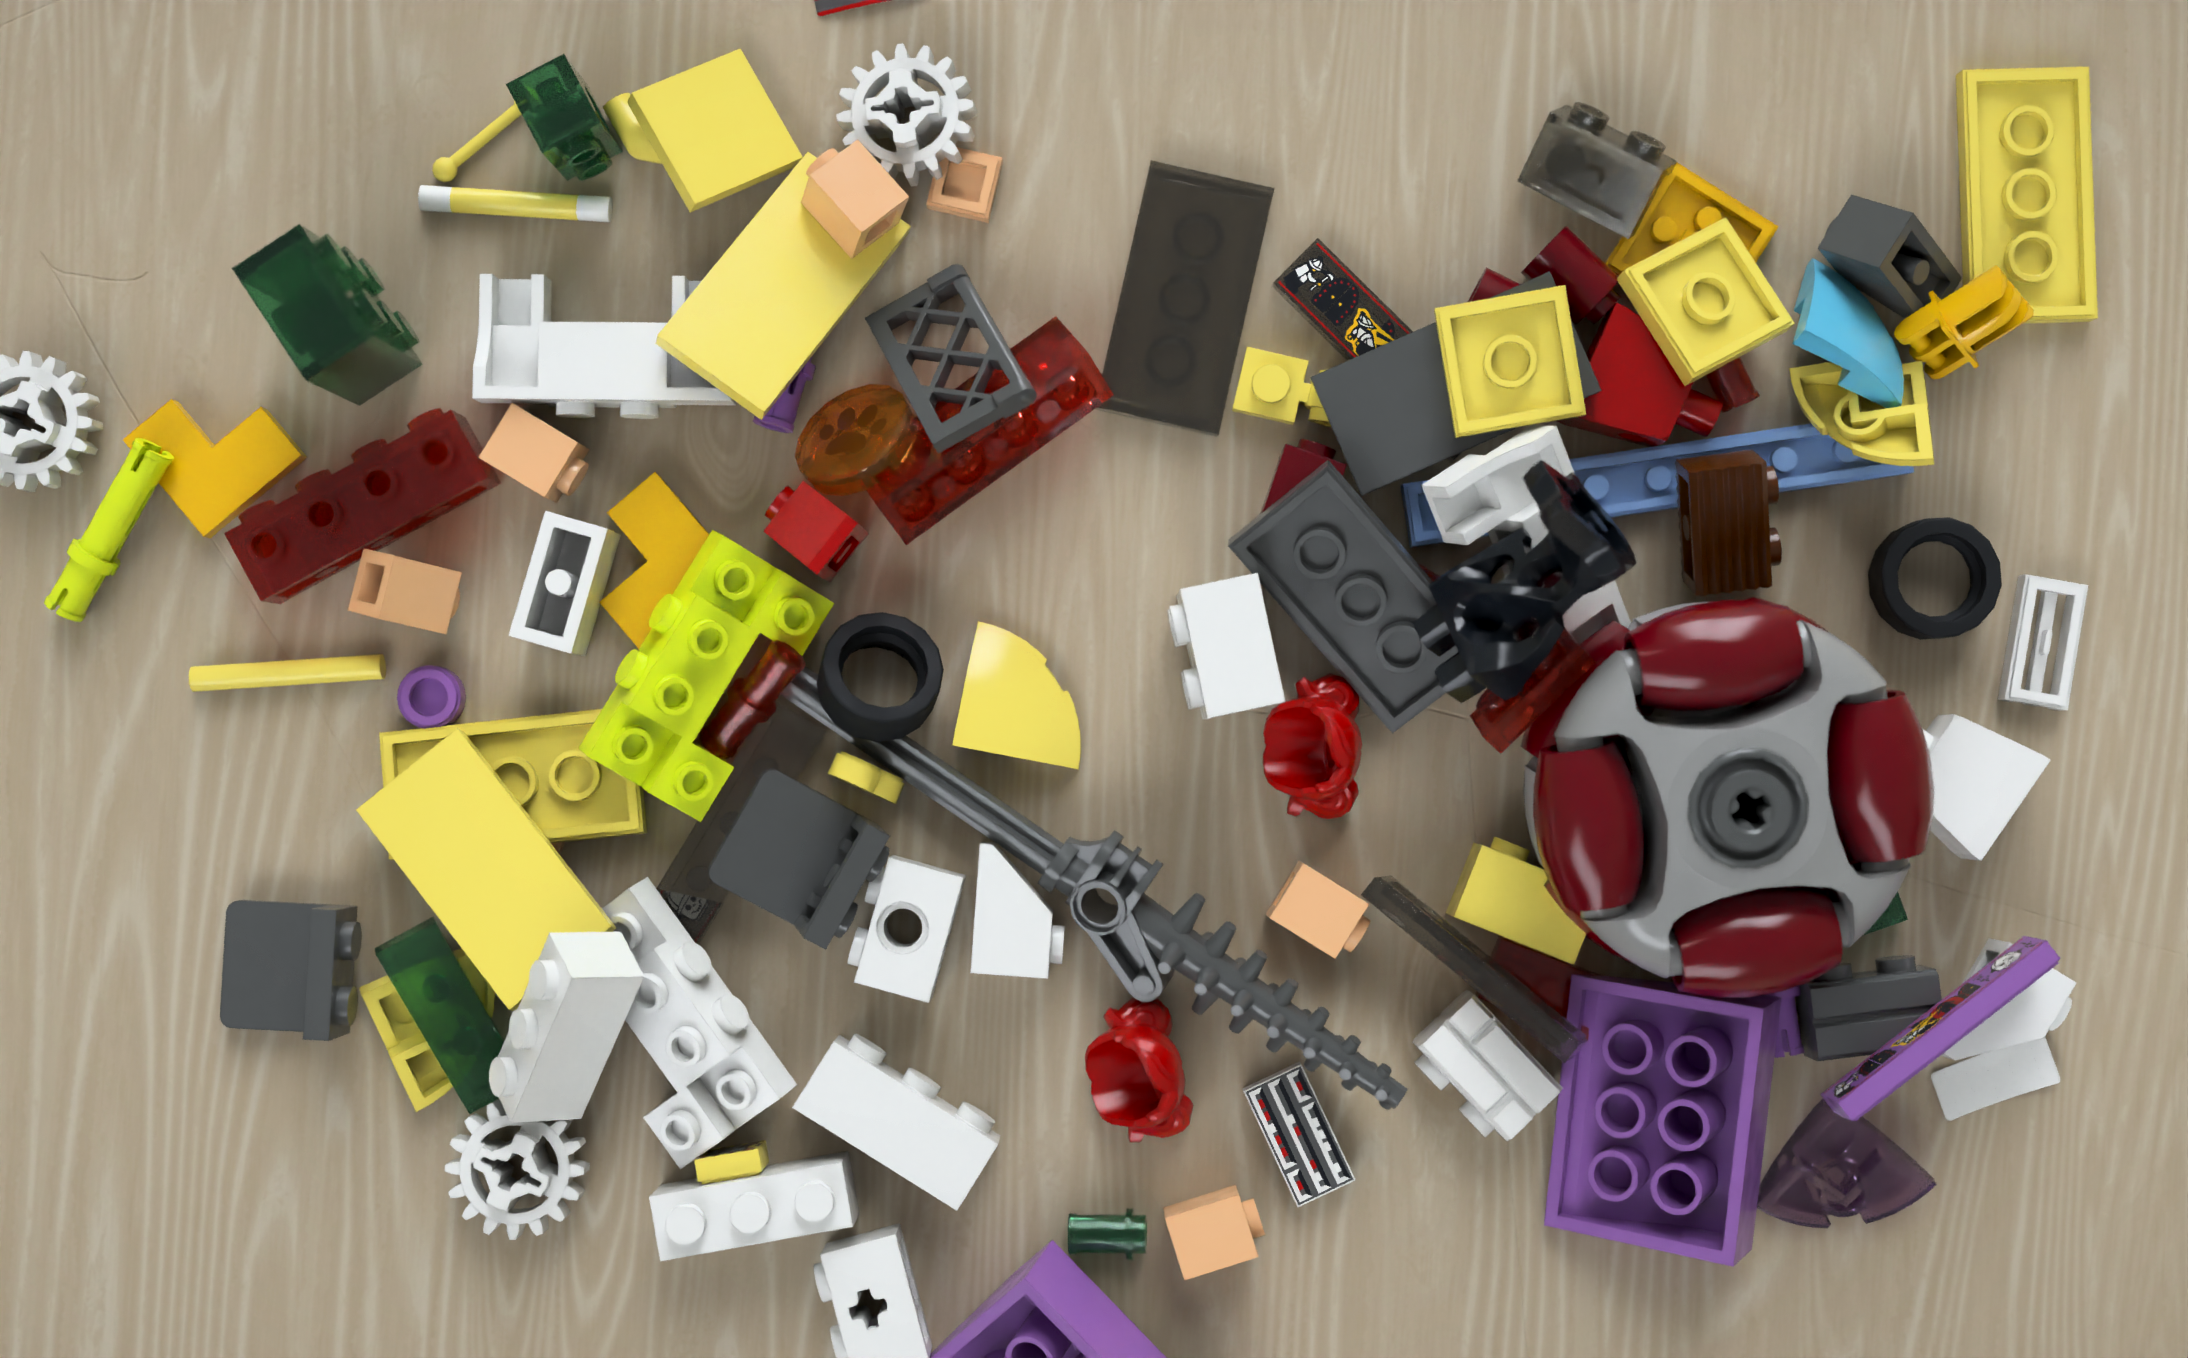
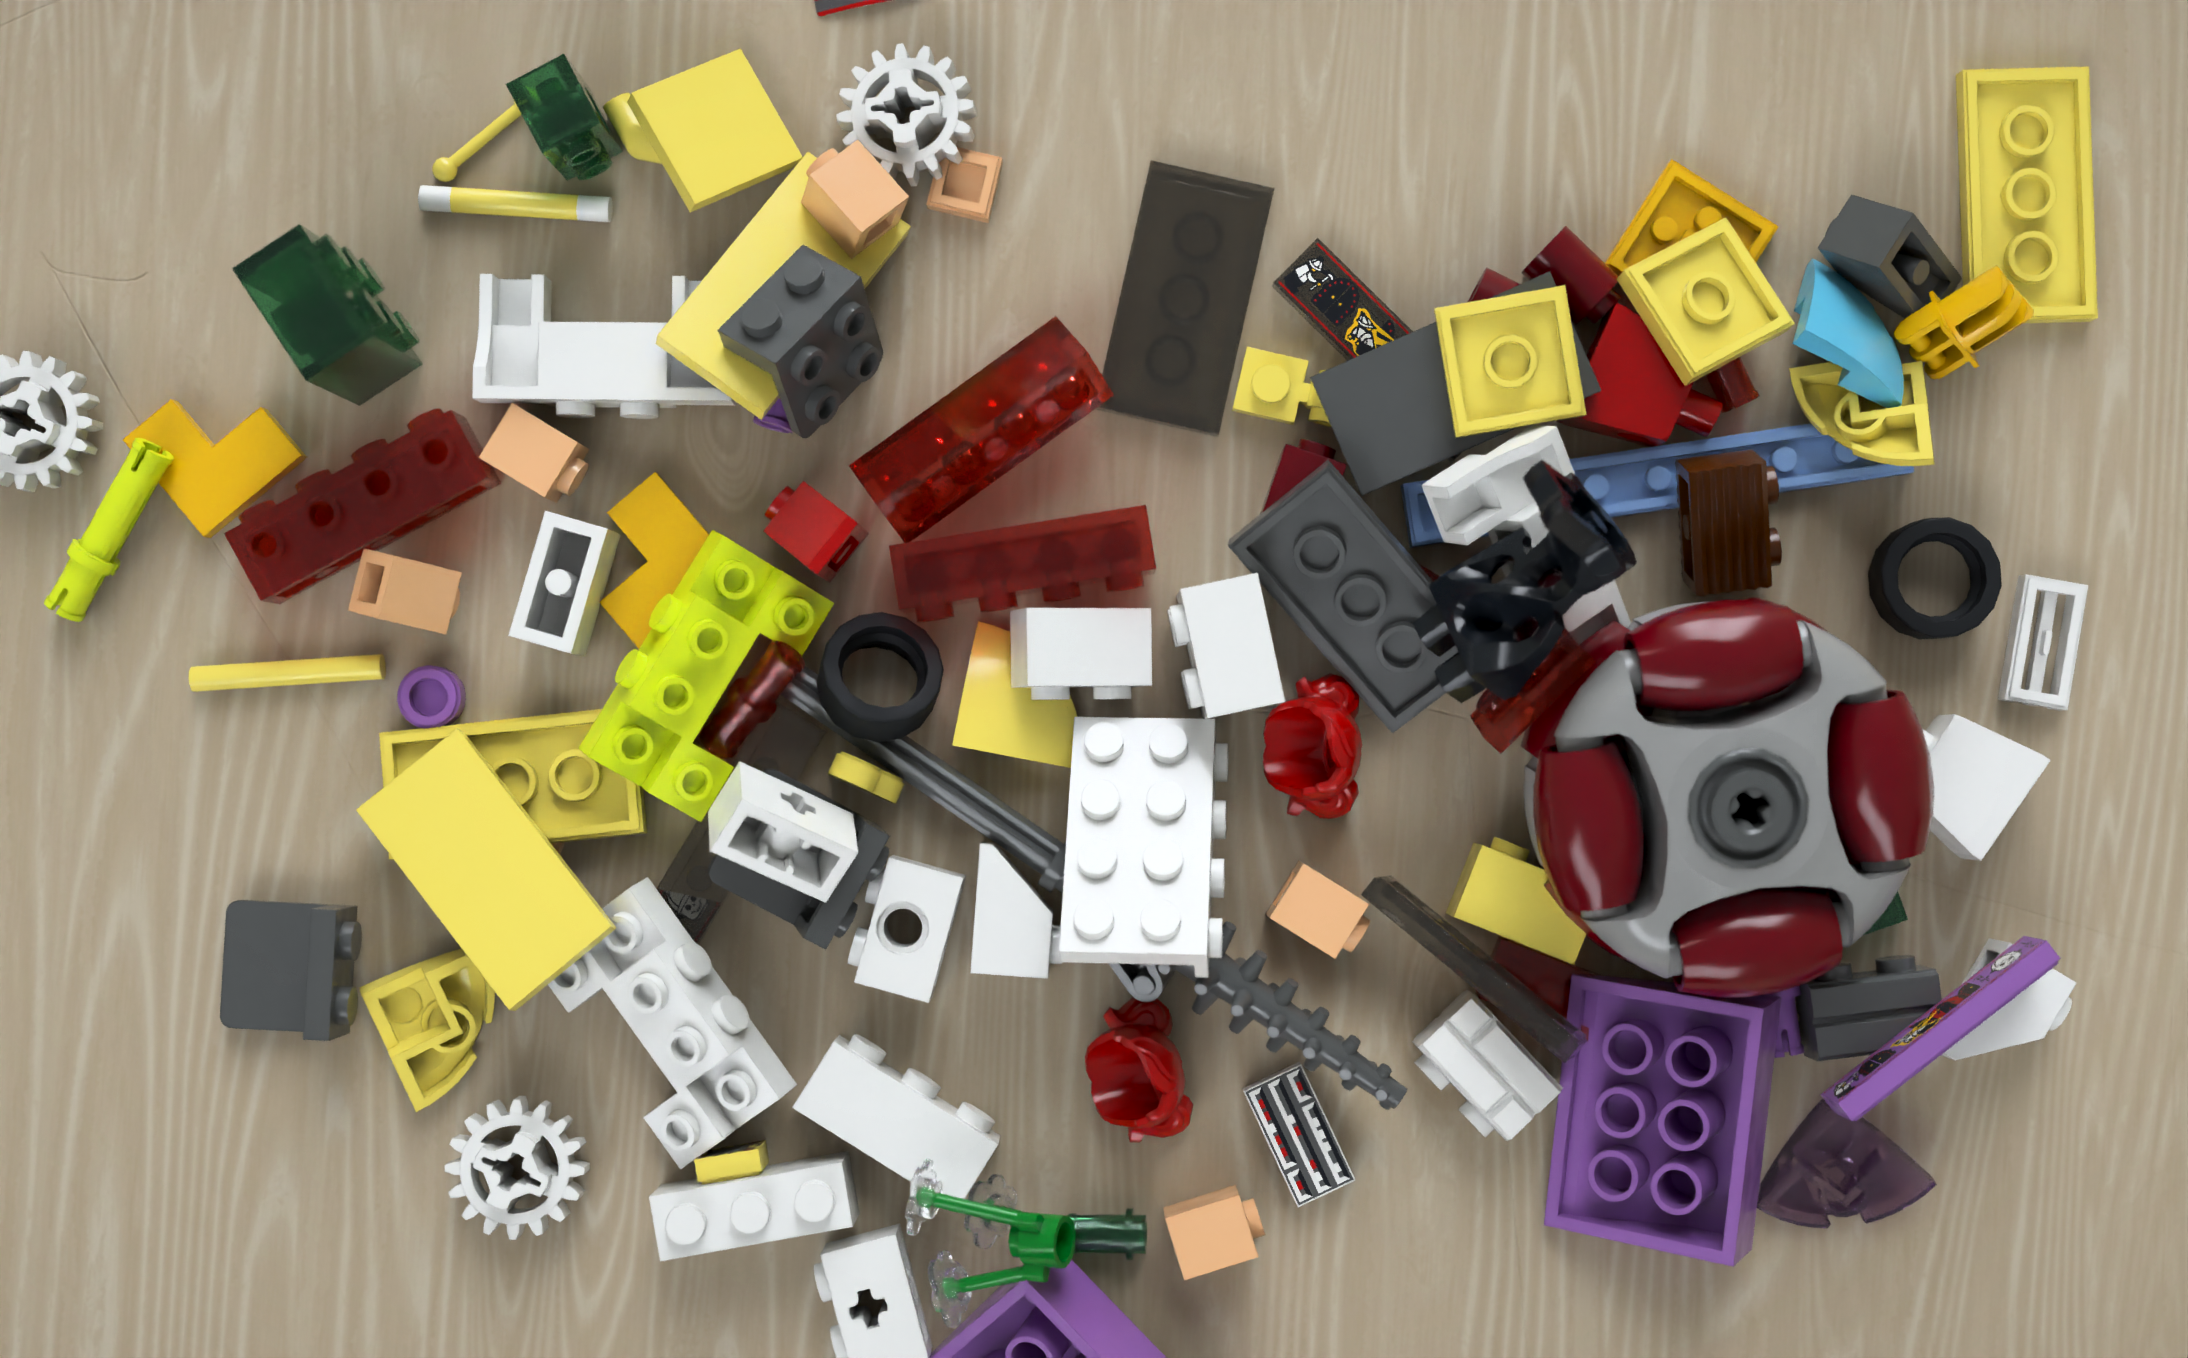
clear green tile [375,917,505,1114] -> none
white brick [489,932,644,1123] -> none
clear orange tile [795,384,919,496] -> none
dark grey window [865,264,1037,454] -> none
clear smoke bracket [1517,102,1677,239] -> none
white sticker [1931,1037,2061,1121] -> none
none -> white brick [708,761,859,903]
none -> dark grey bracket [718,245,883,438]
none -> clear red brick [889,505,1156,623]
none -> plant [905,1158,1076,1328]
none -> white brick [1010,608,1152,700]
none -> white bracket [1059,717,1228,978]

